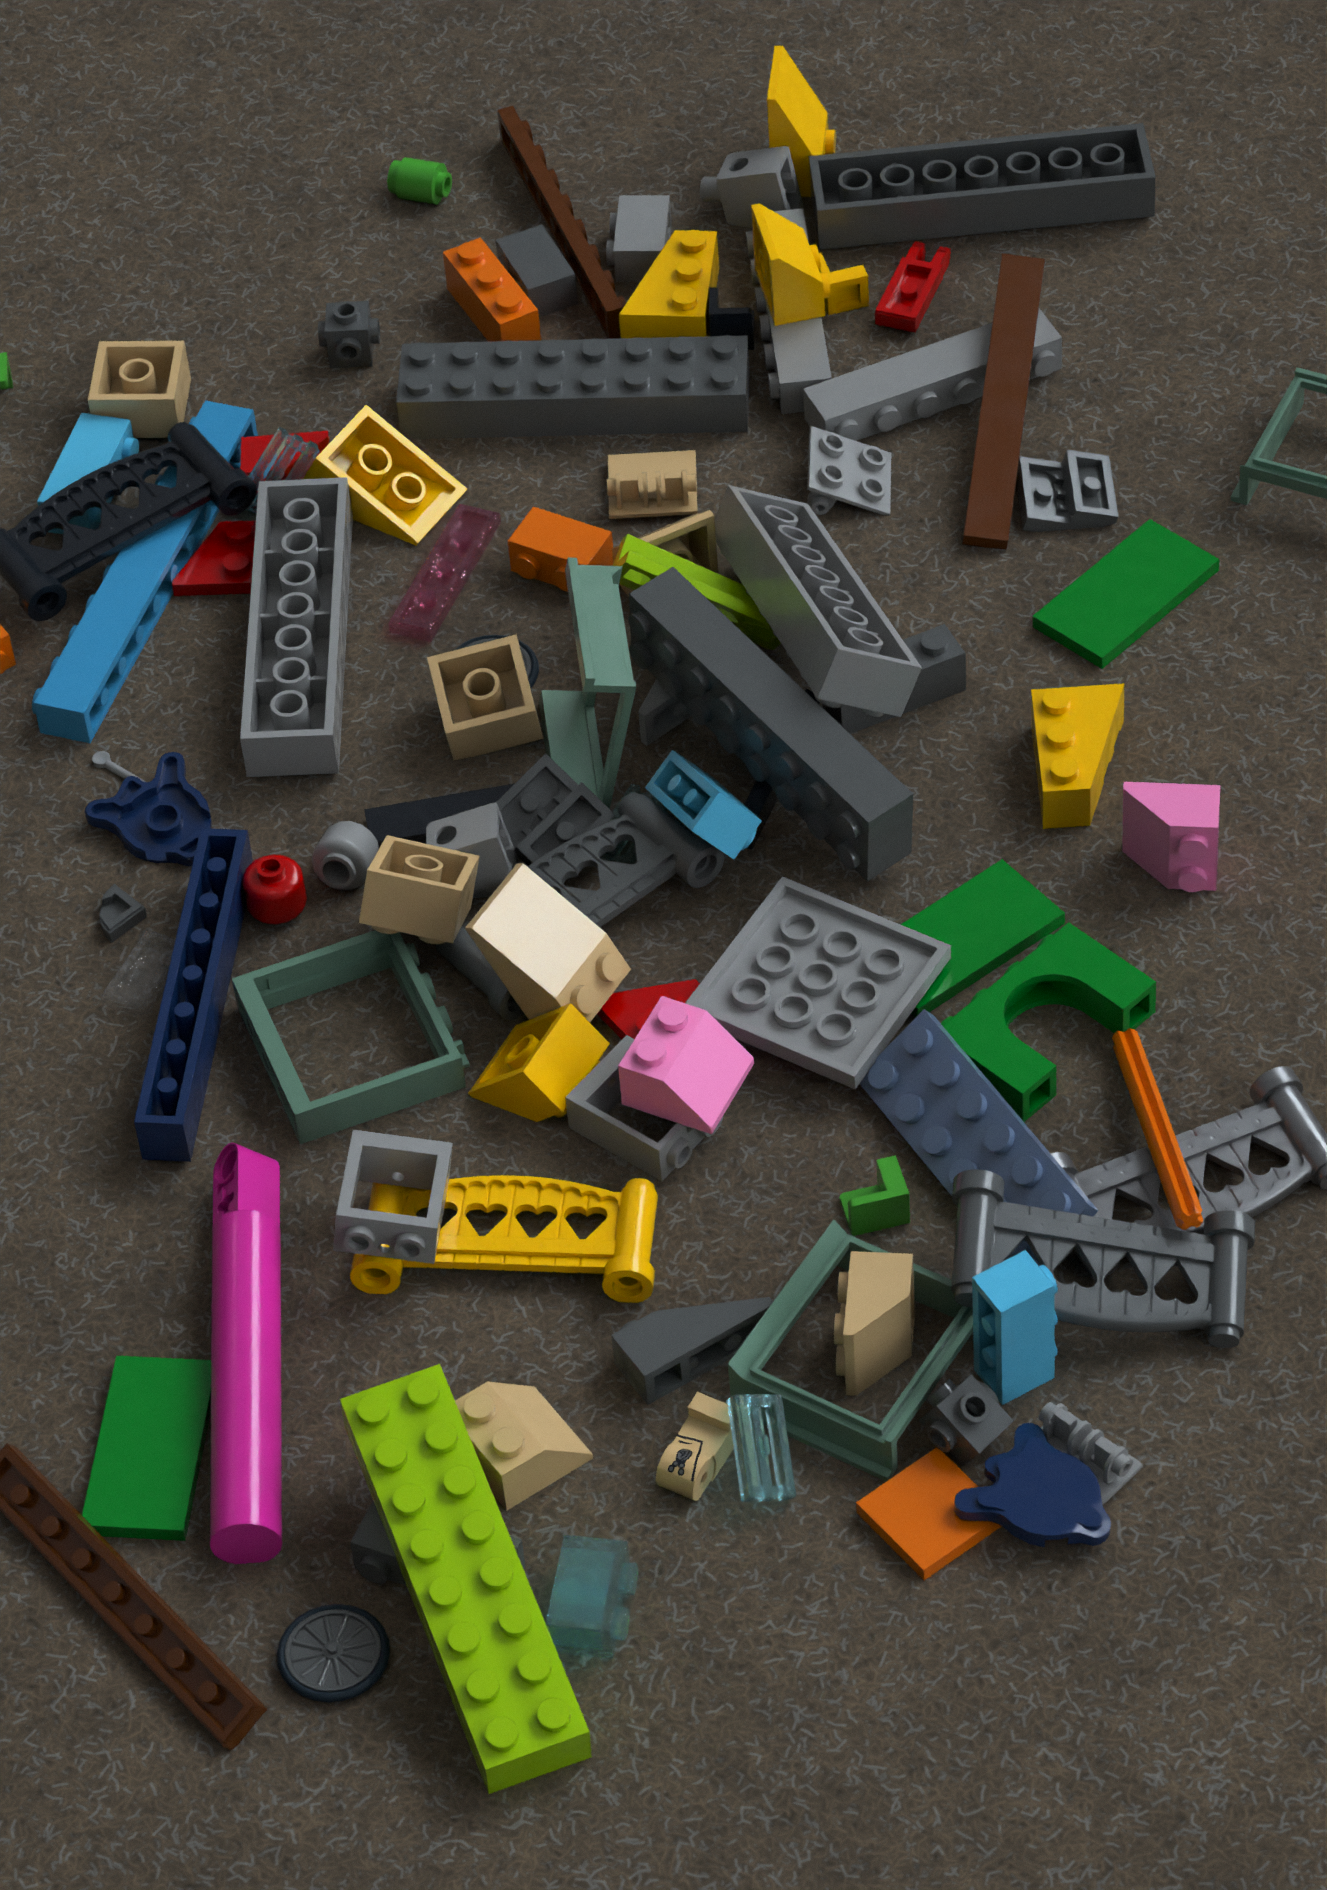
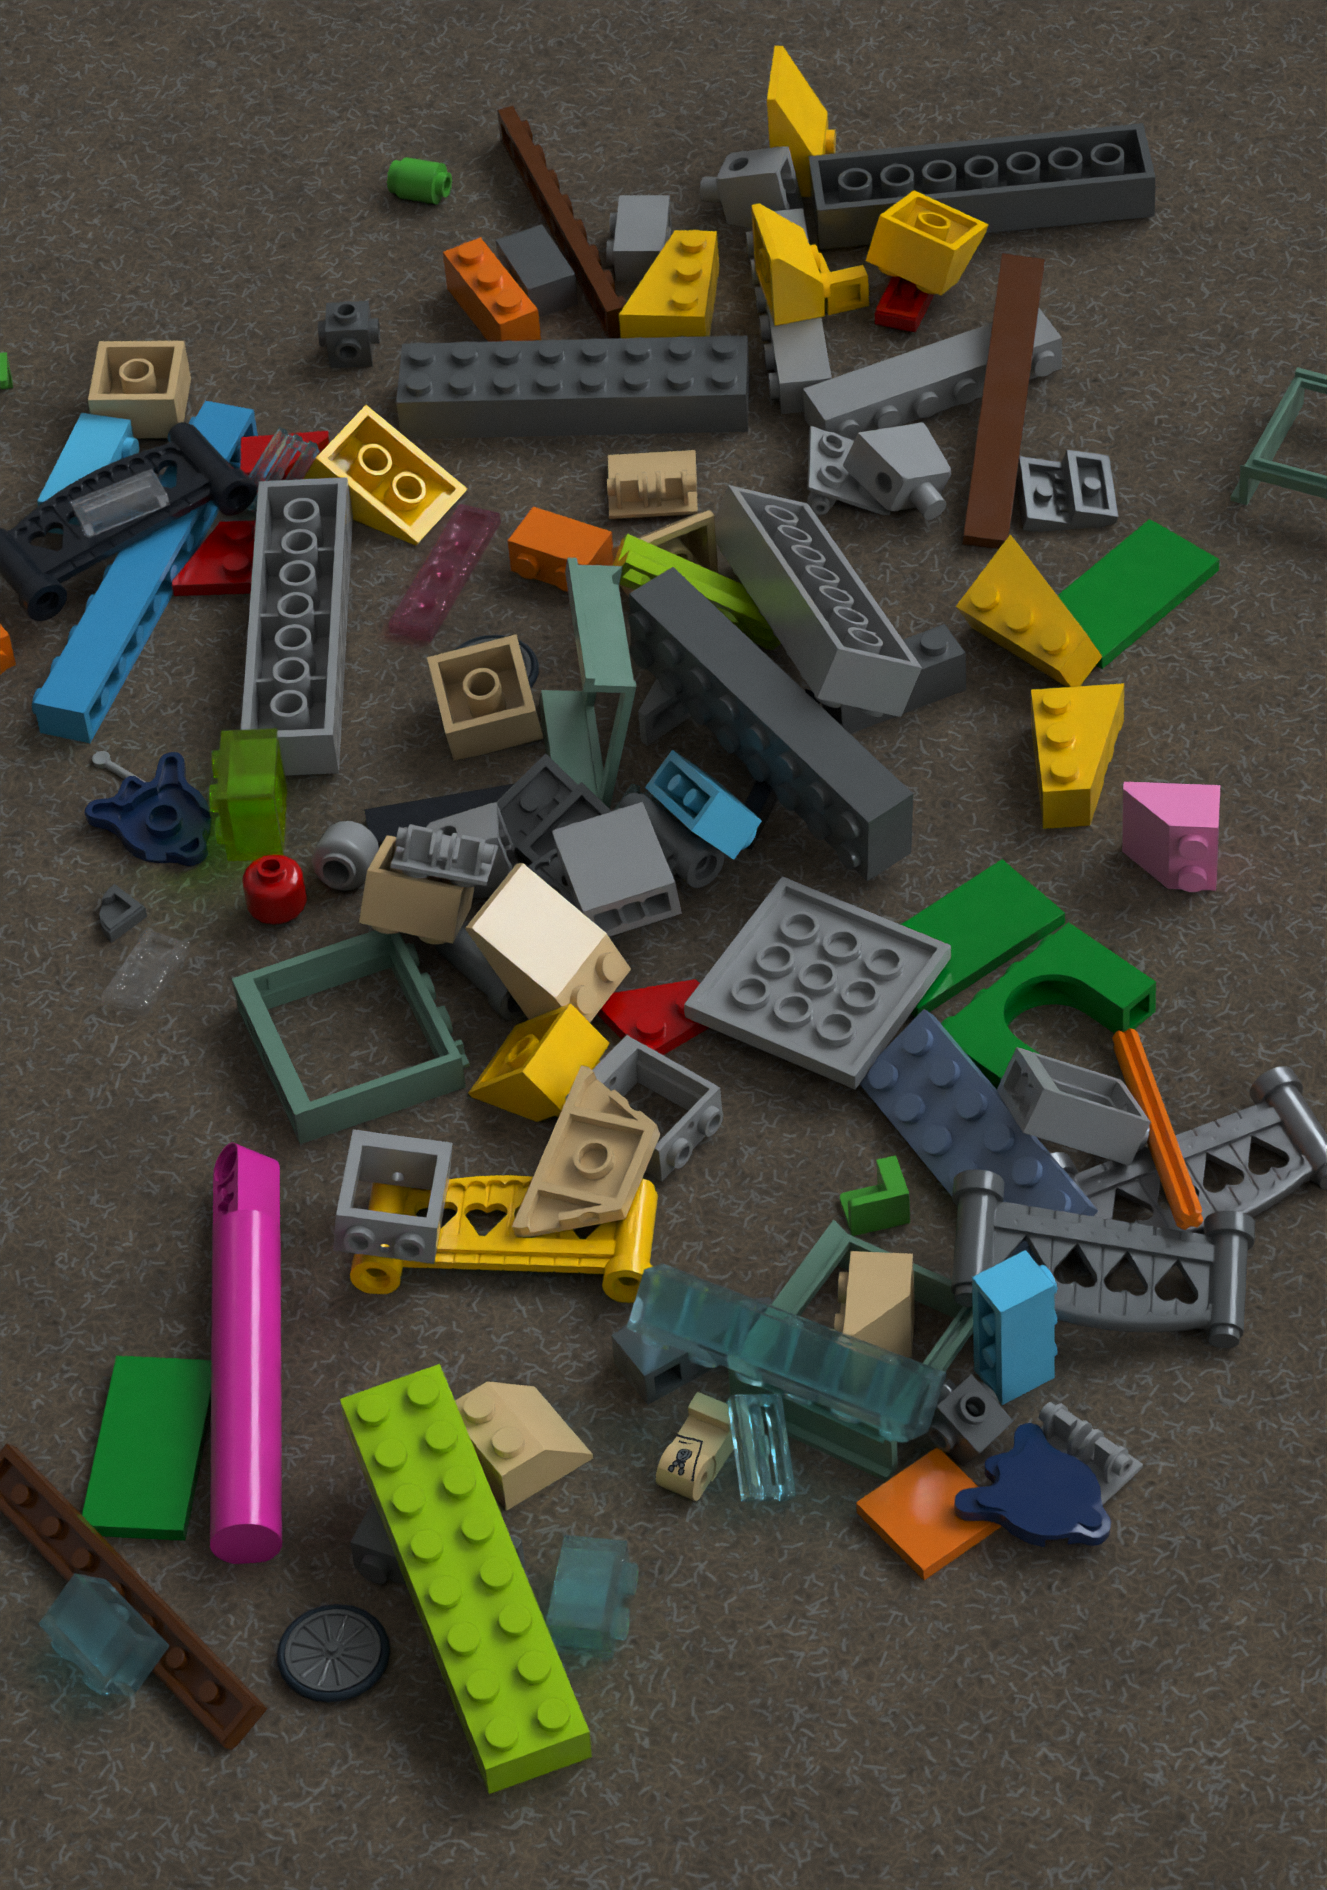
dark blue brick [134,828,253,1162] -> none
bright pink slope [618,996,754,1134] -> none
black panel [709,287,755,350] -> none
none -> clear light blue brick [39,1573,169,1696]
none -> clear tile [70,469,170,538]
none -> clear neon green brick [209,728,288,862]
none -> light grey hinge [390,824,499,887]
none -> tan wing [512,1065,660,1237]
none -> light grey brick [552,802,682,937]
none -> clear light blue brick [626,1263,947,1443]
none -> light grey torso [842,422,951,520]
none -> yellow slope [866,190,989,295]
none -> yellow wedge [956,534,1103,687]
none -> light grey window [996,1047,1151,1166]

